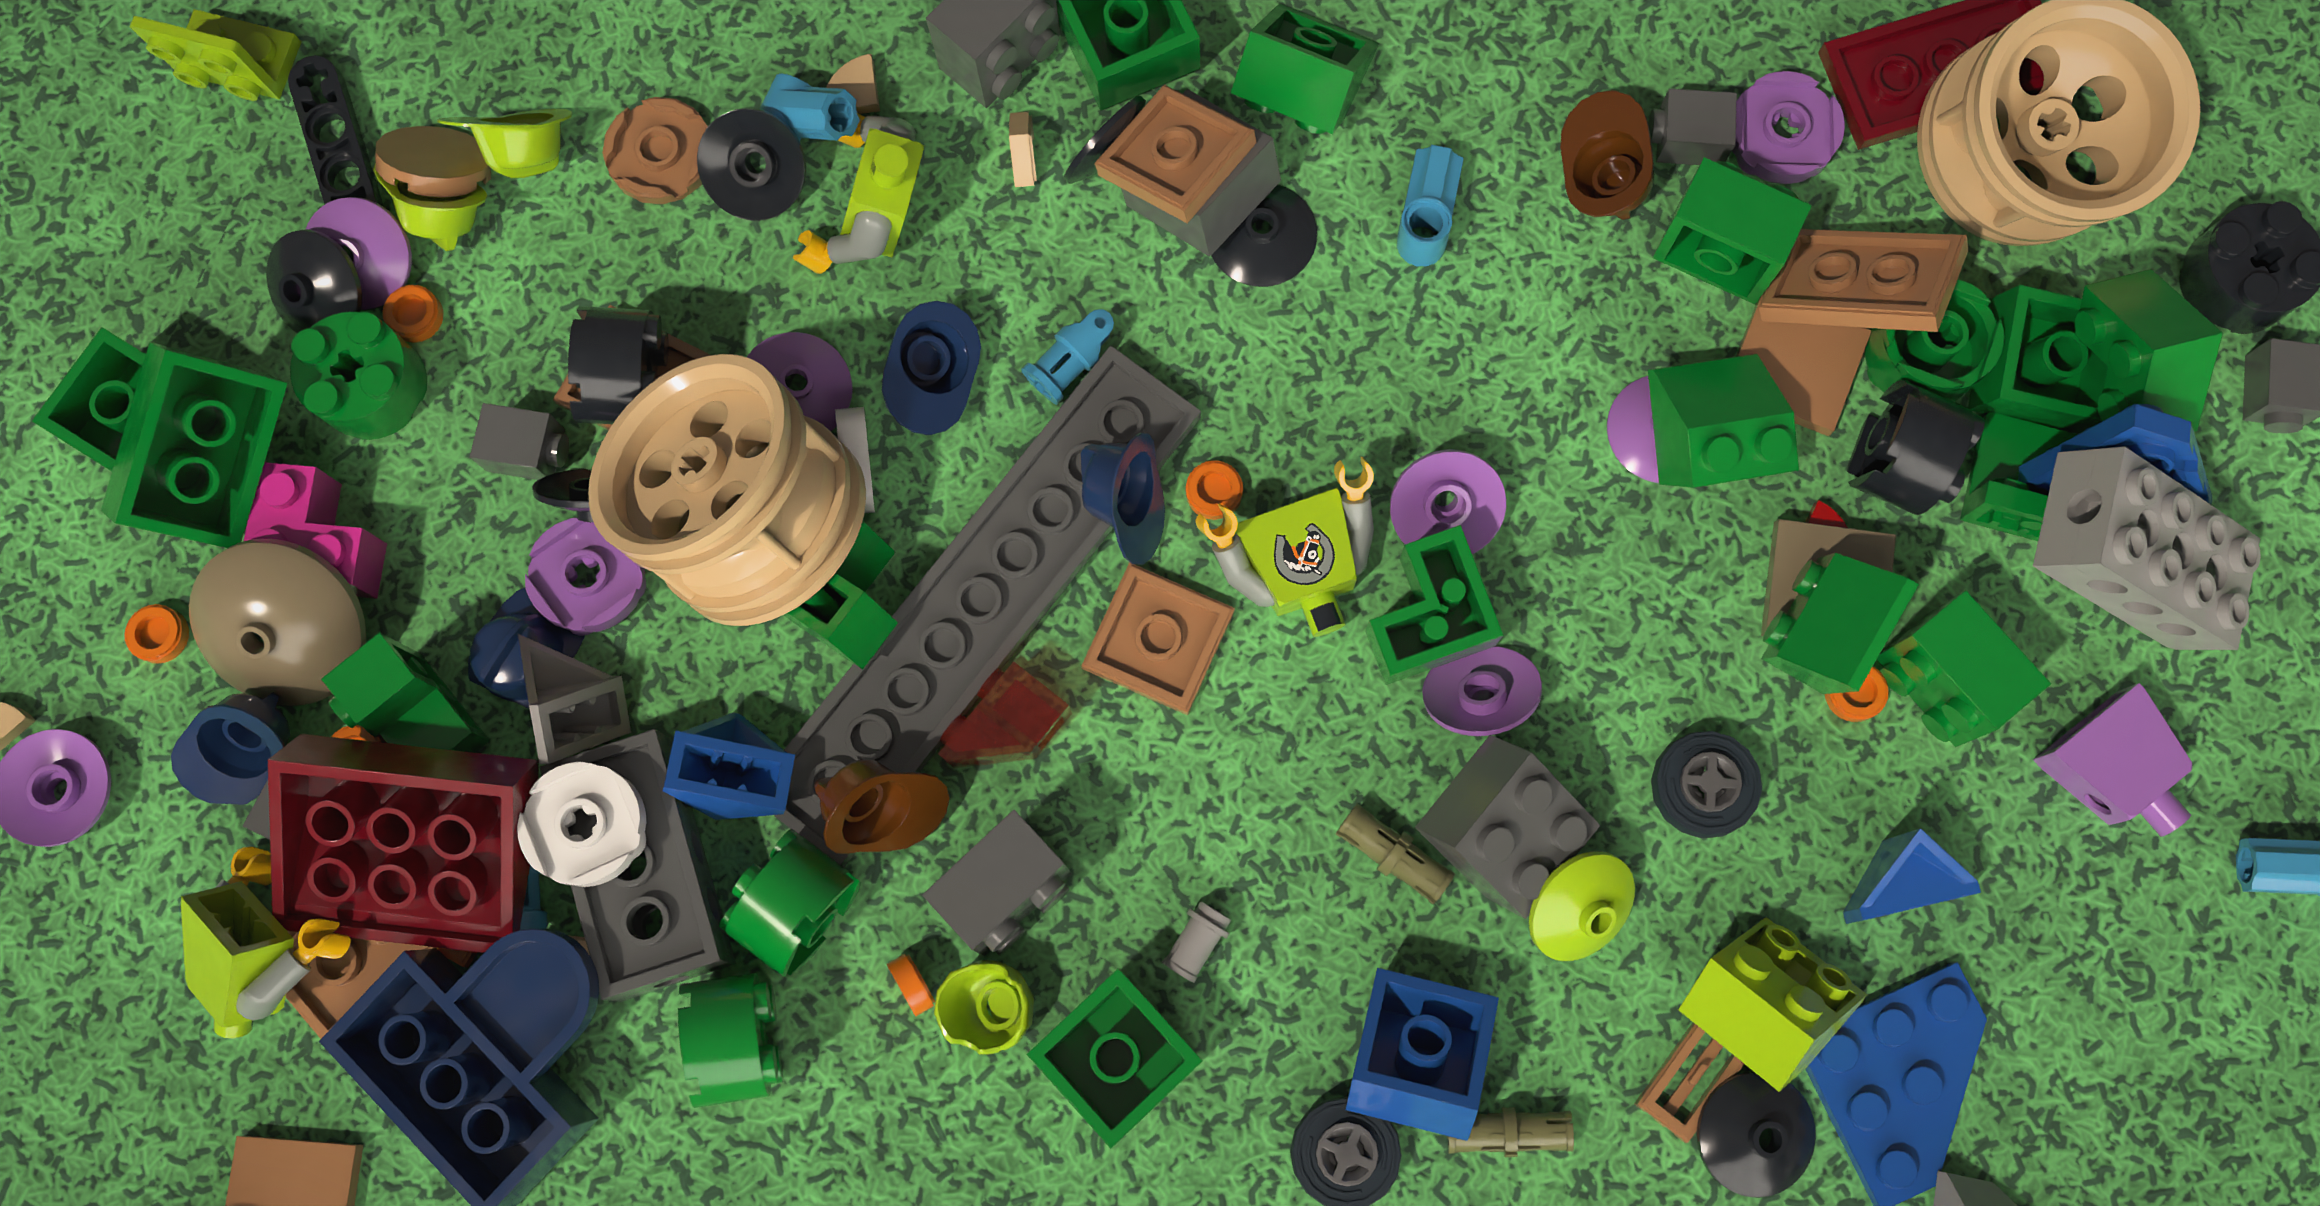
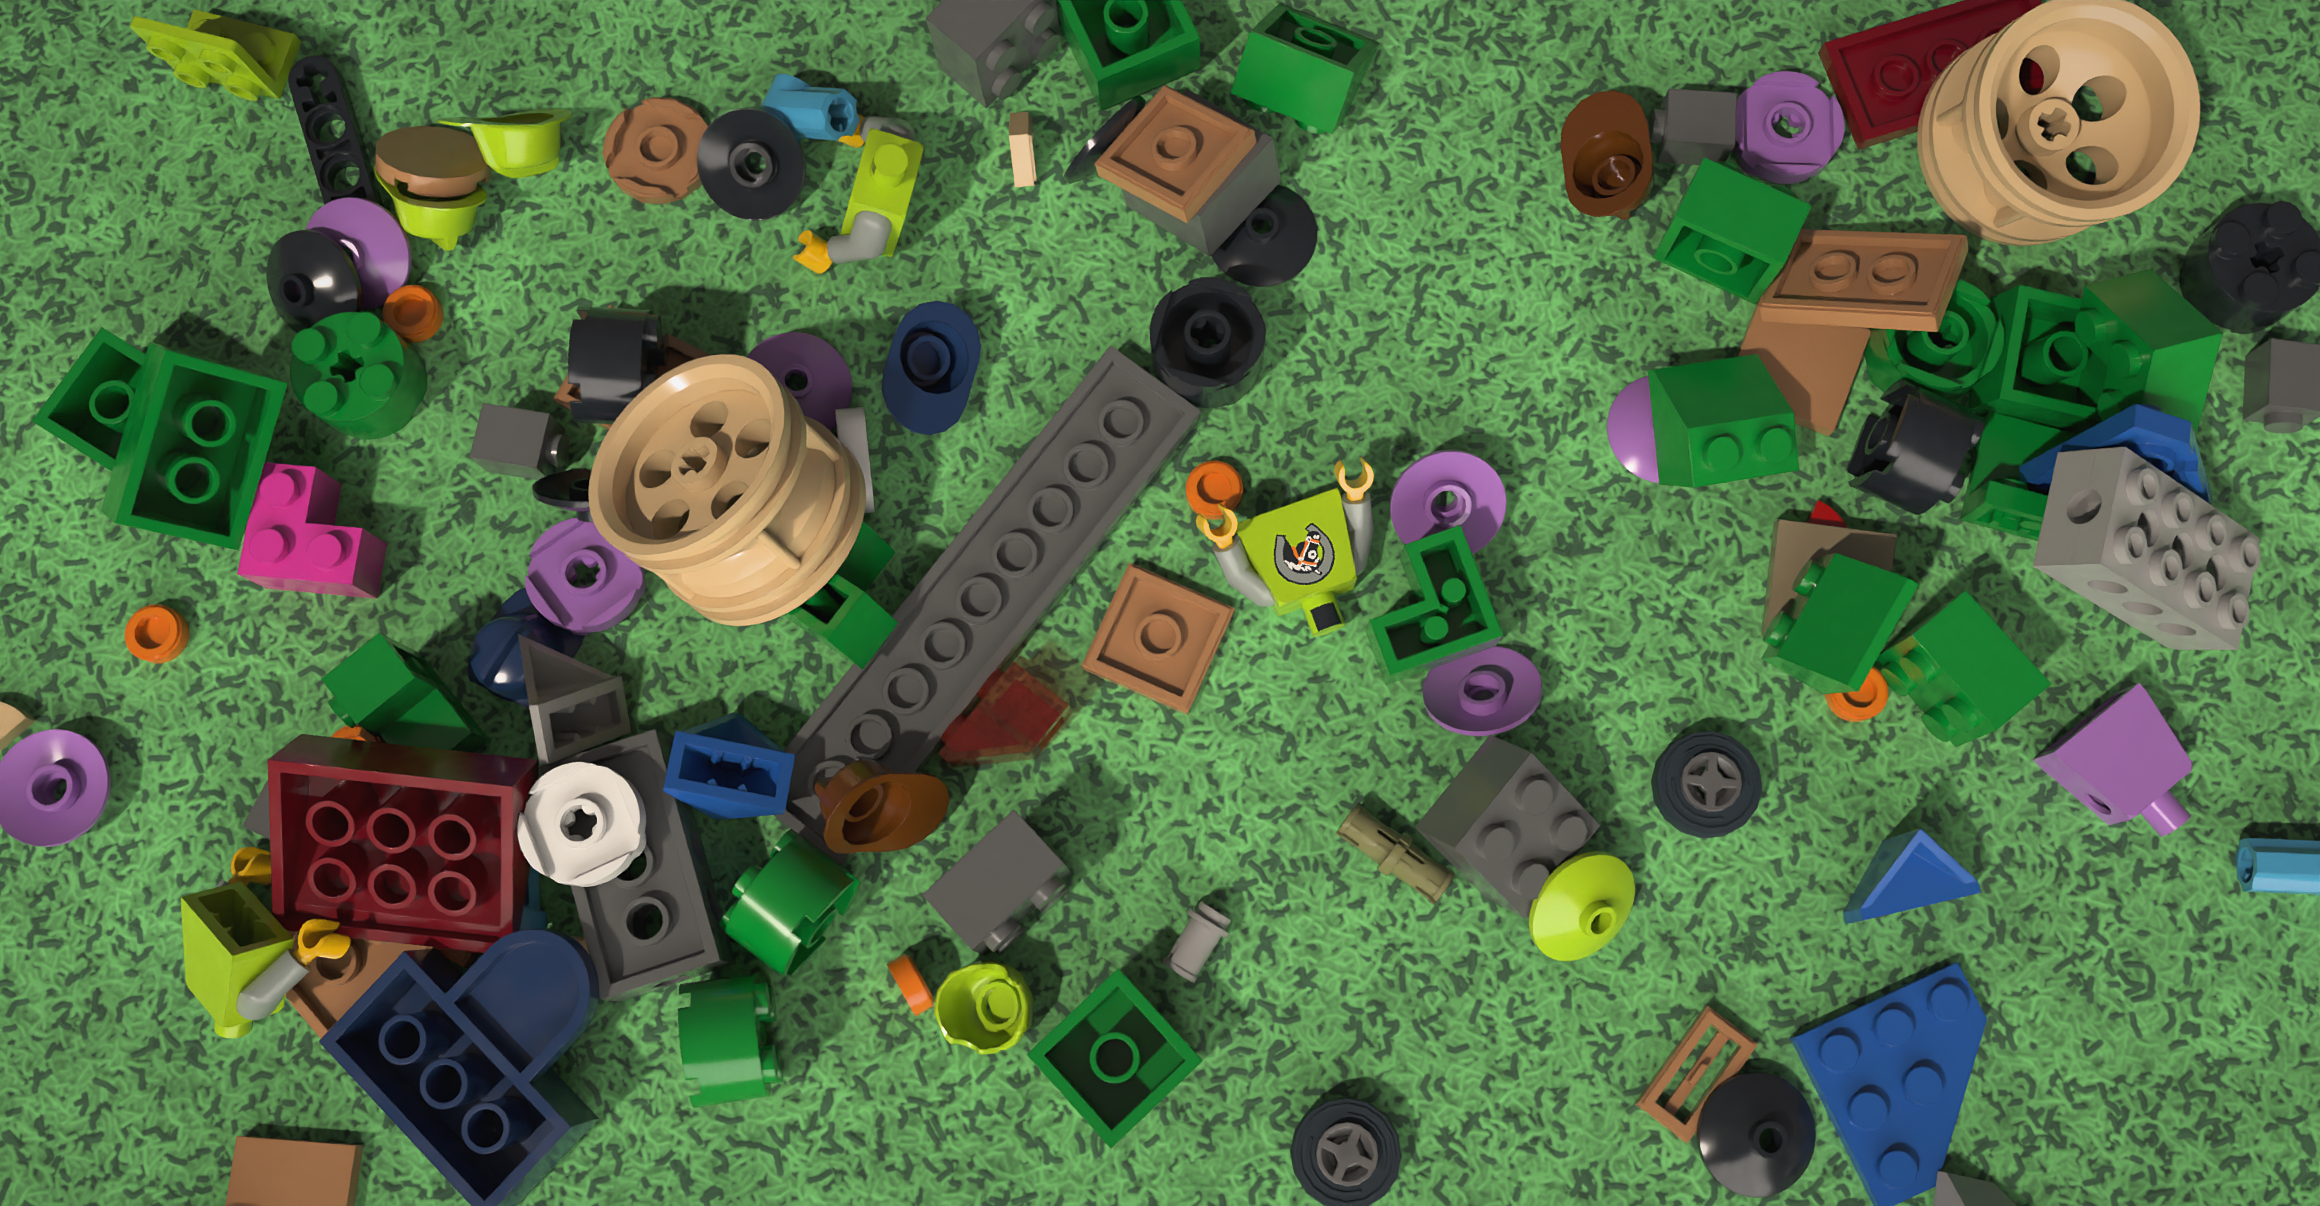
dark blue piece [171,692,290,805] -> none
dark tan dish [189,539,366,706] -> none
tan tile [826,54,880,114] -> none
dark azure piece [1021,309,1114,405] -> none
dark blue piece [1081,433,1165,565] -> none
blue brick [1345,968,1499,1141] -> none
dark azure piece [1397,145,1464,266] -> none
olive pin [1447,1107,1574,1157] -> none
lime slope [1678,917,1867,1092] -> none
none -> black brick [1150,277,1266,408]

